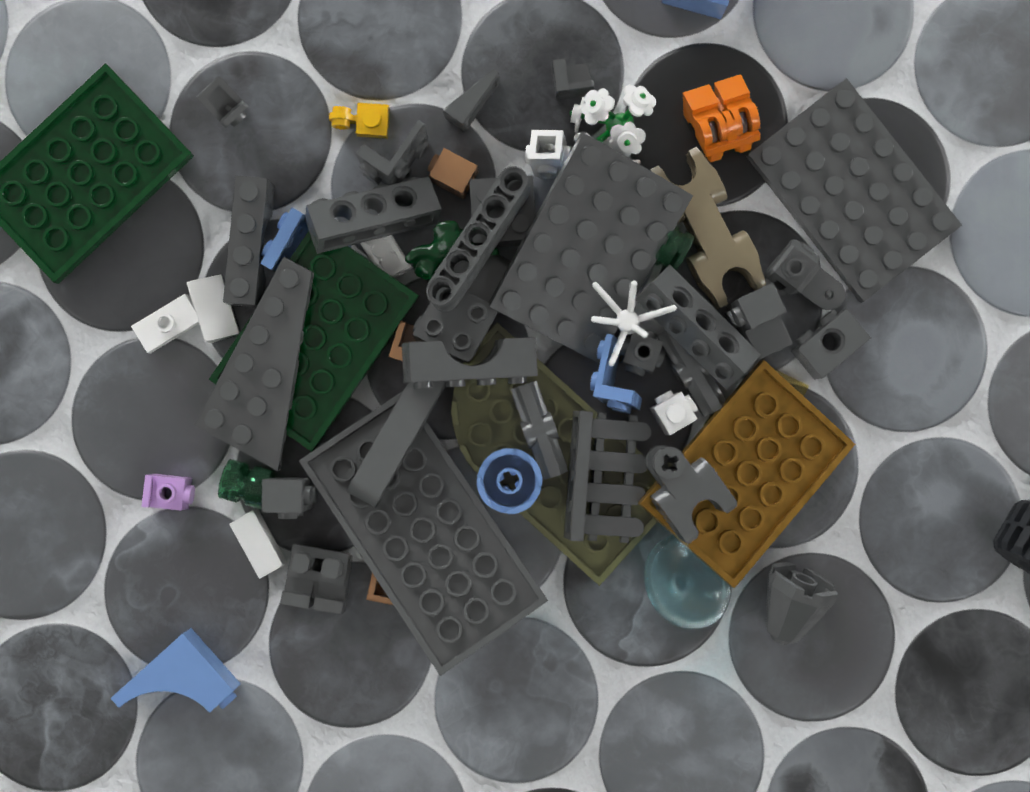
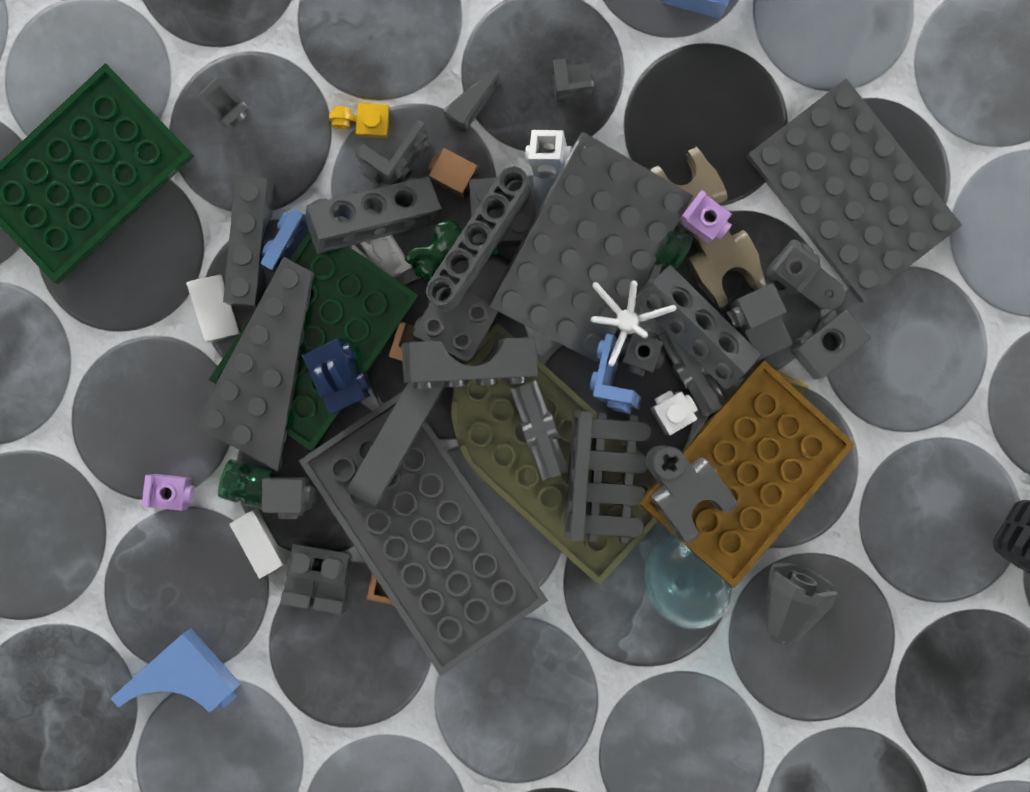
white plate [131,294,199,354] -> none
medium blue brick [477,448,542,514] -> none
white plant [569,85,656,164] -> none
orange hips [683,74,760,162] -> none
none -> dark blue brick [302,339,371,414]
none -> lavender brick [679,190,732,244]

